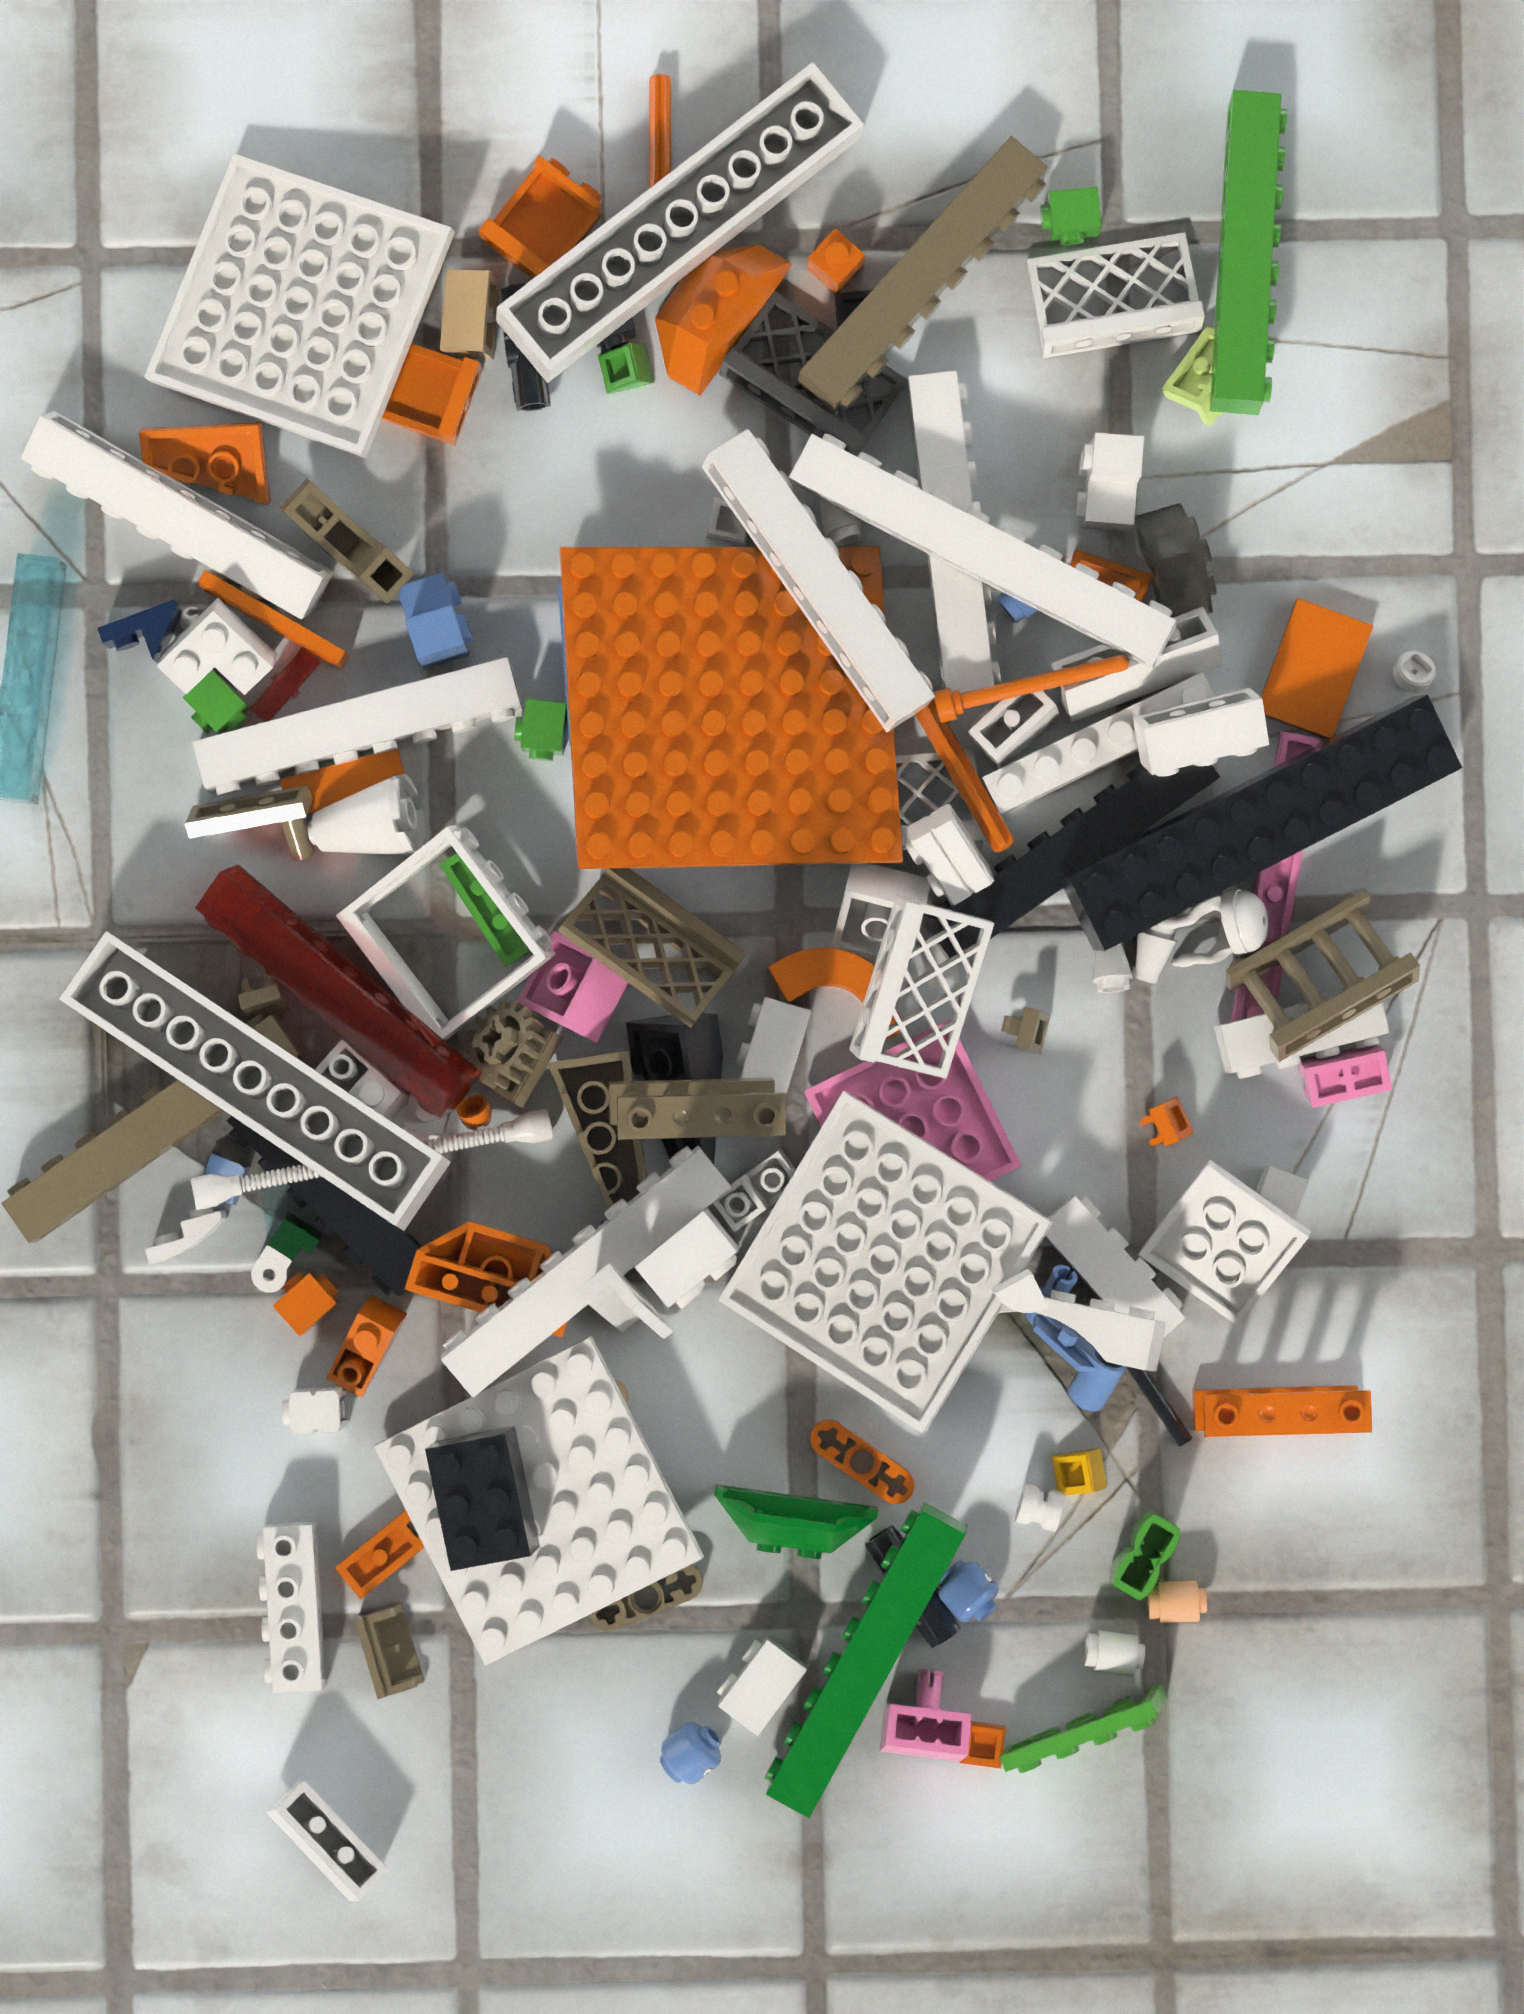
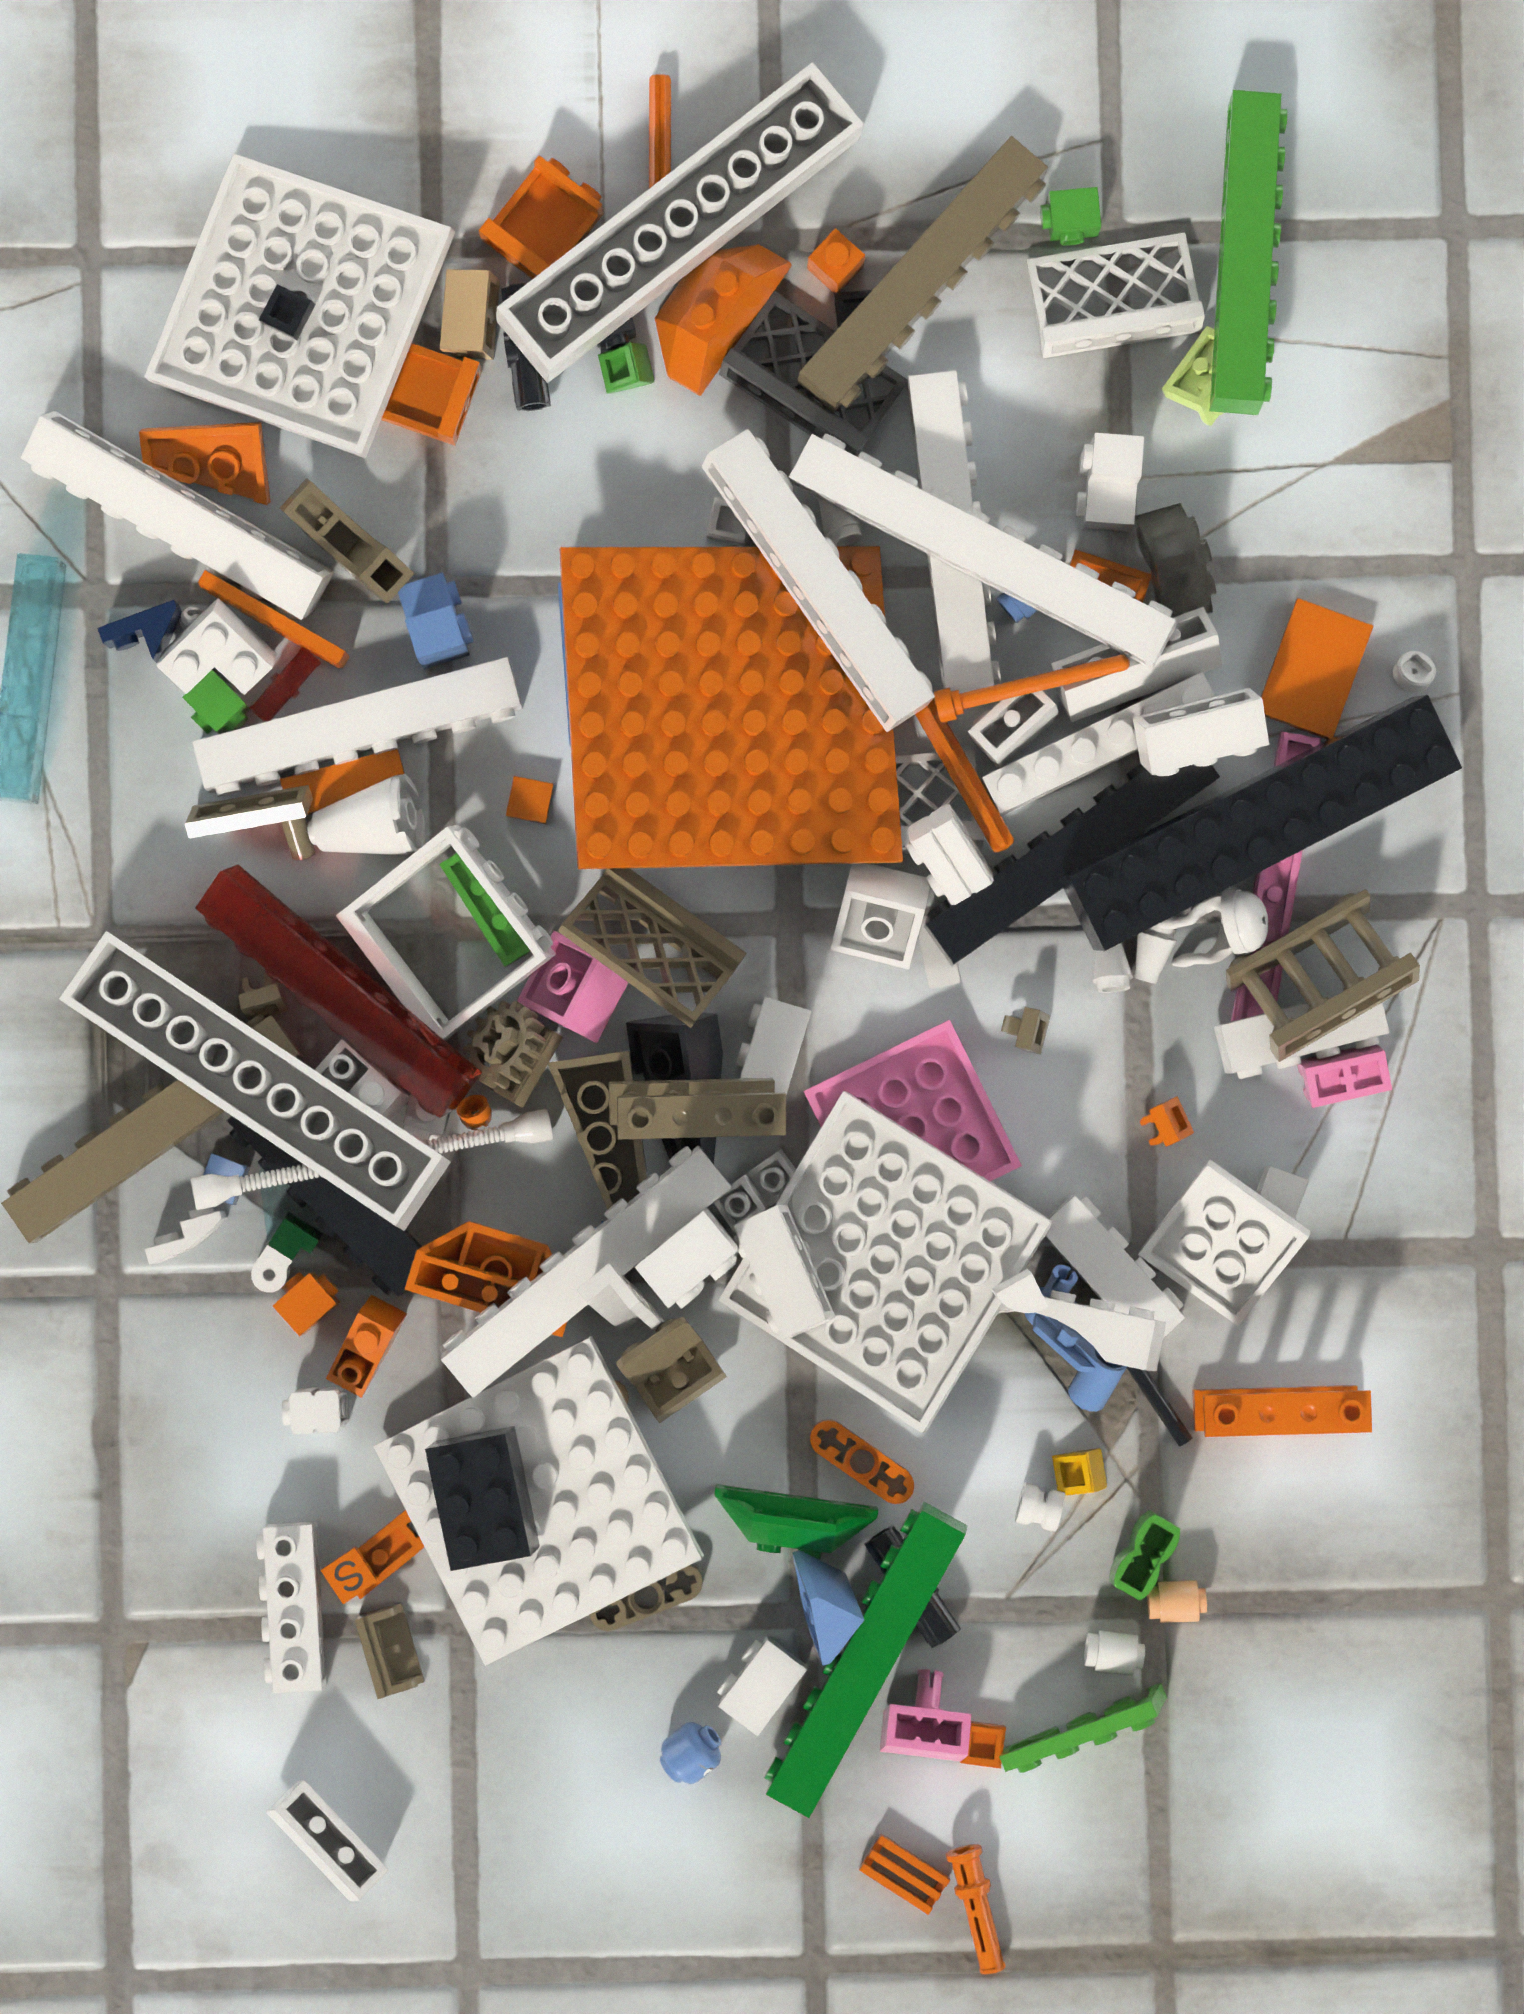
bright green brick [514,699,567,761] -> none
orange arch [768,948,901,1041] -> none
white fence [849,894,994,1079] -> none
medium blue head [938,1560,999,1622] -> none
none -> black tile [259,284,316,340]
none -> orange tile [320,1546,378,1604]
none -> orange tile [506,776,554,824]
none -> dark tan bracket [616,1317,727,1423]
none -> white brick [733,1205,836,1339]
none -> medium blue slope [792,1550,864,1666]
none -> orange tile [859,1833,951,1915]
none -> orange pin [946,1844,1006,1975]

